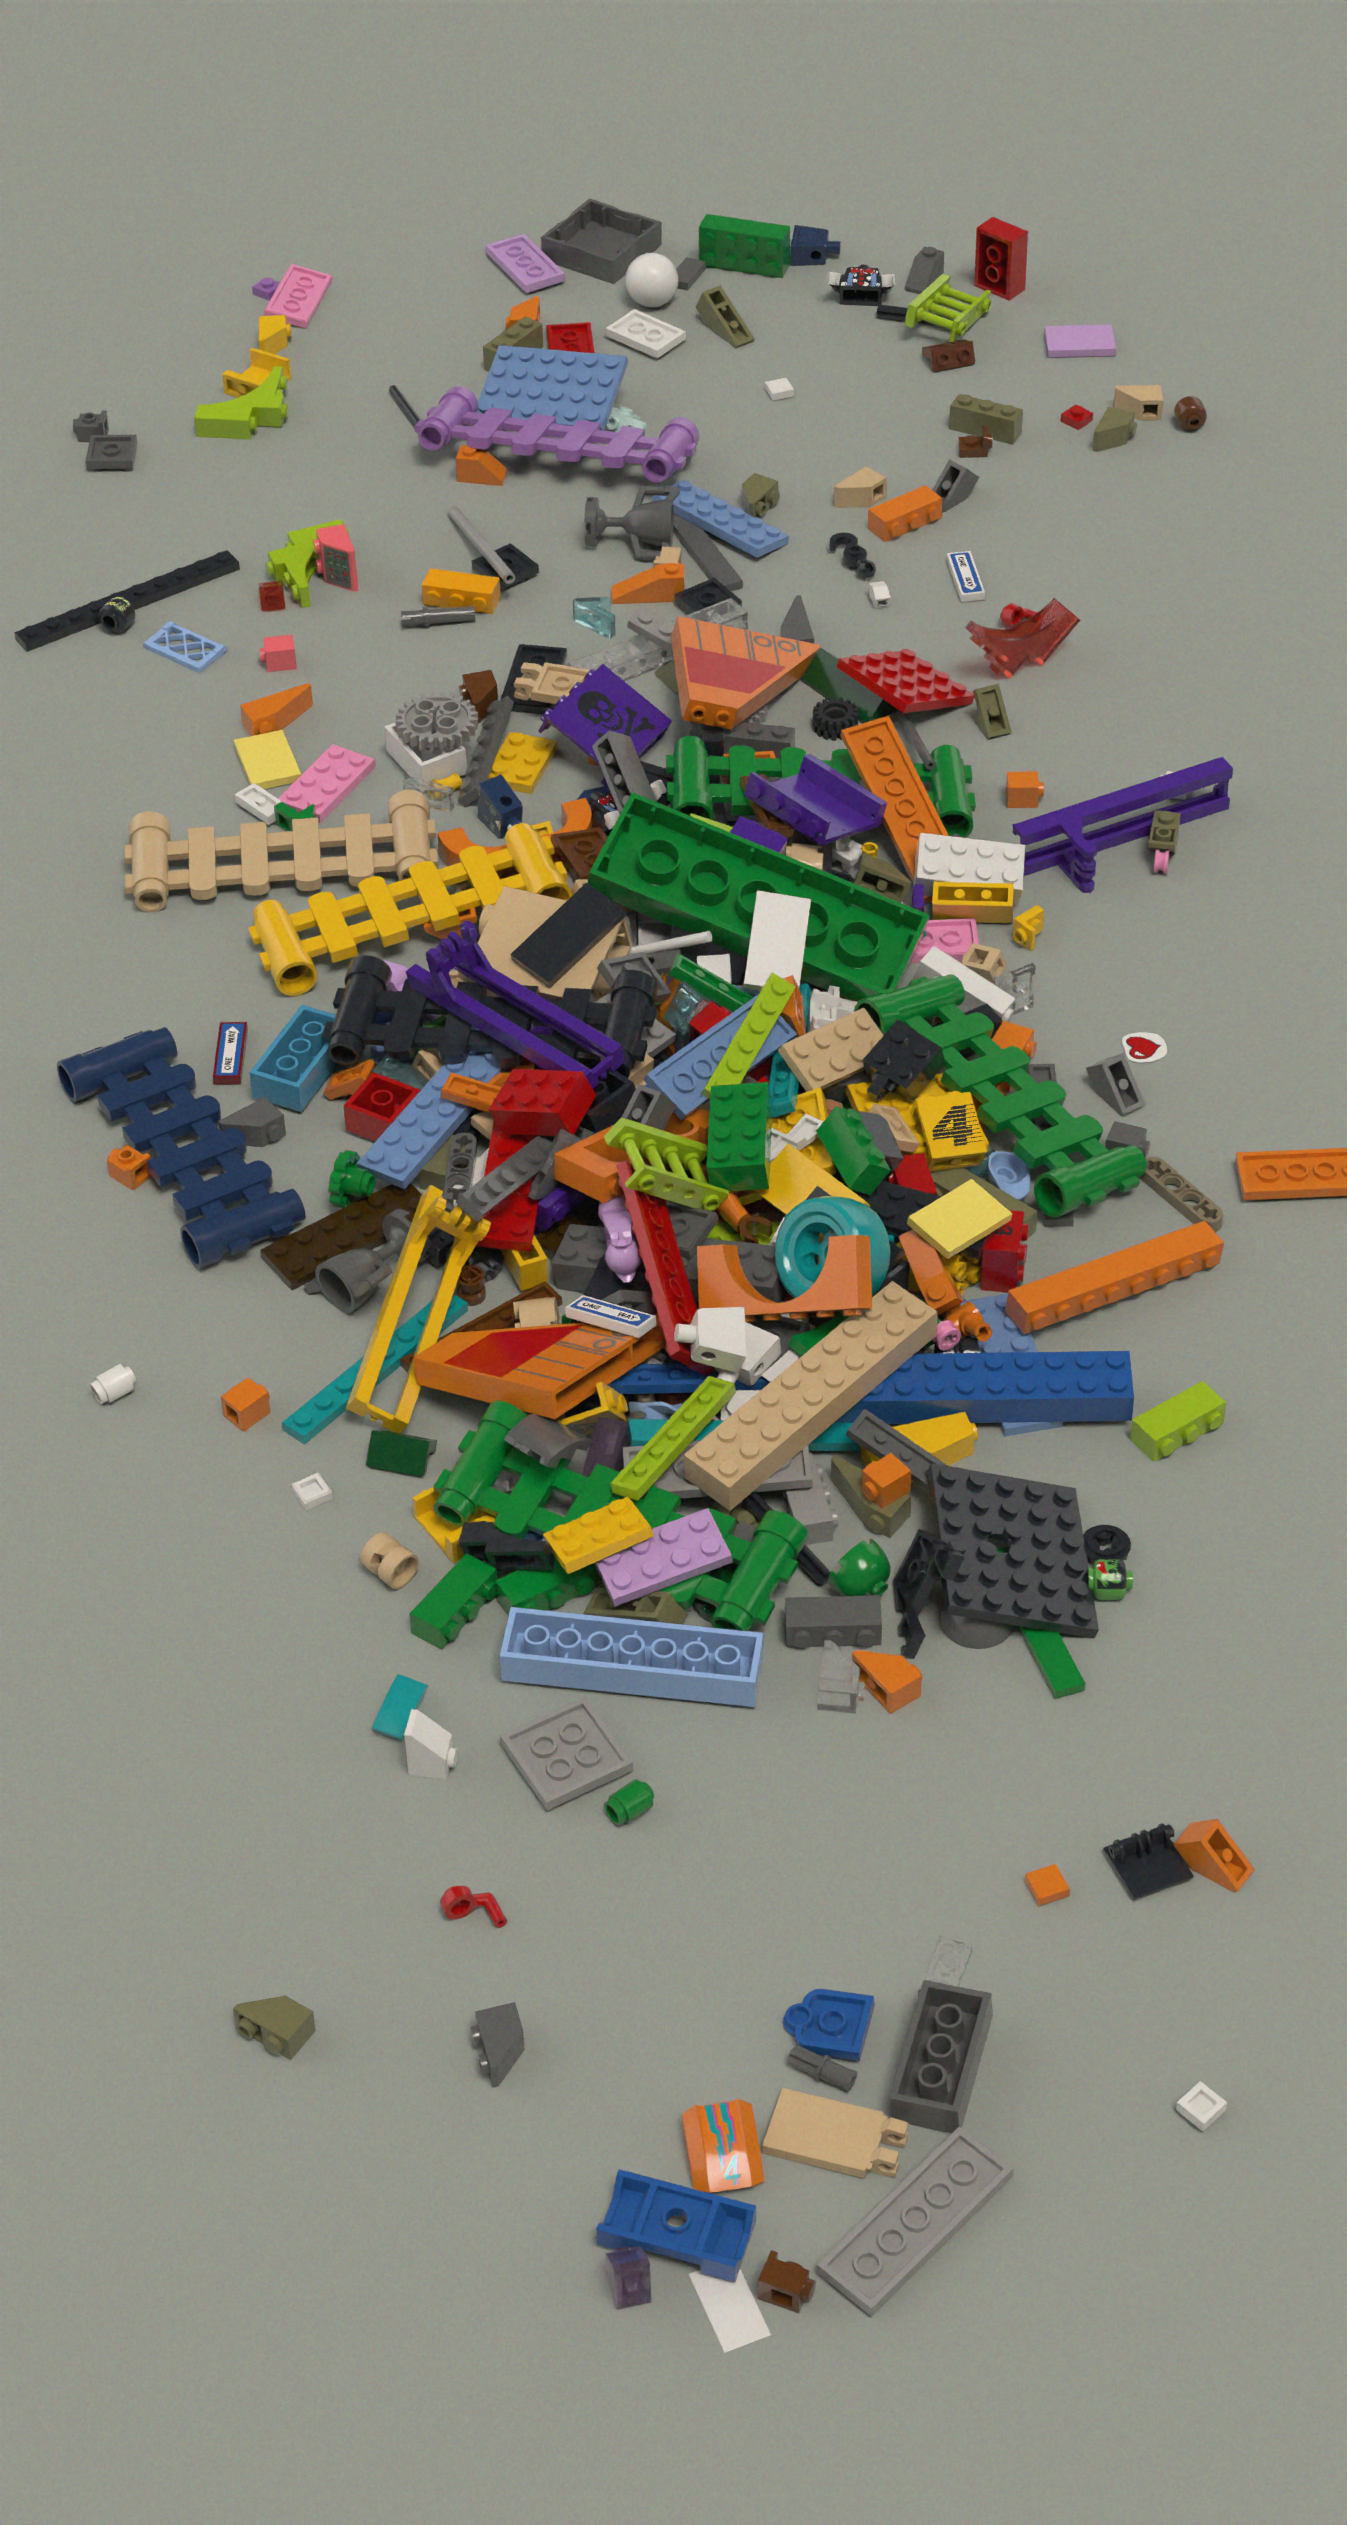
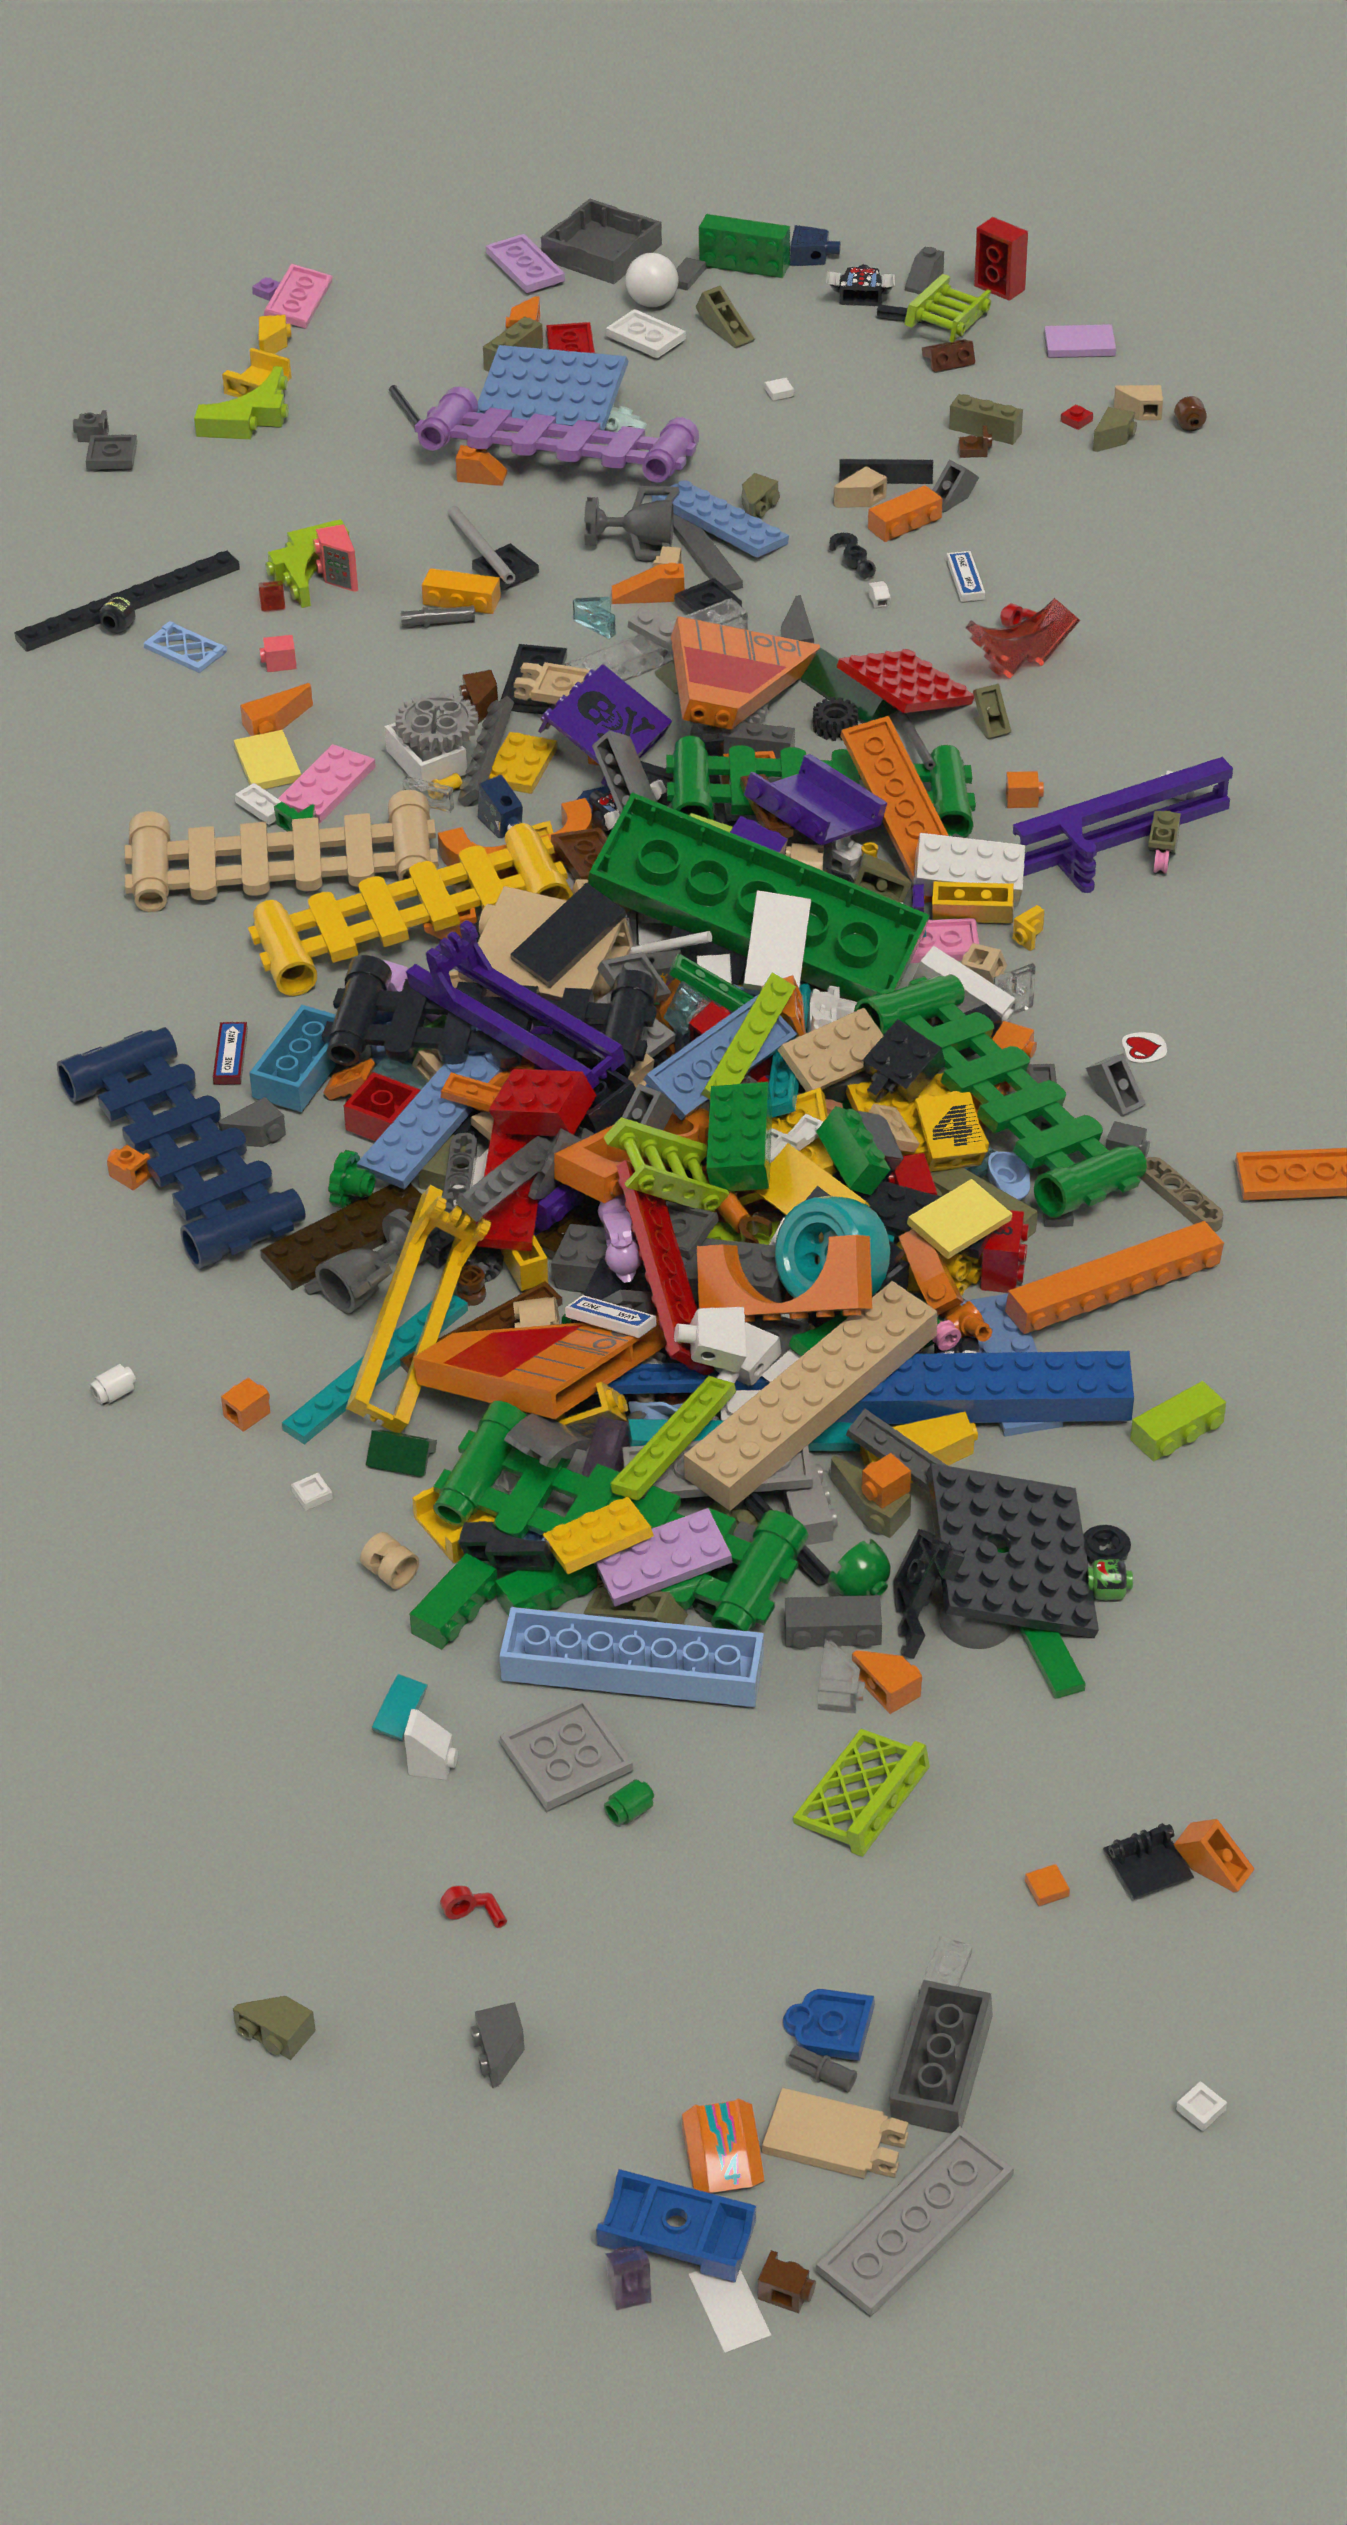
none -> lime fence [793,1729,930,1857]
none -> black tile [839,459,933,484]

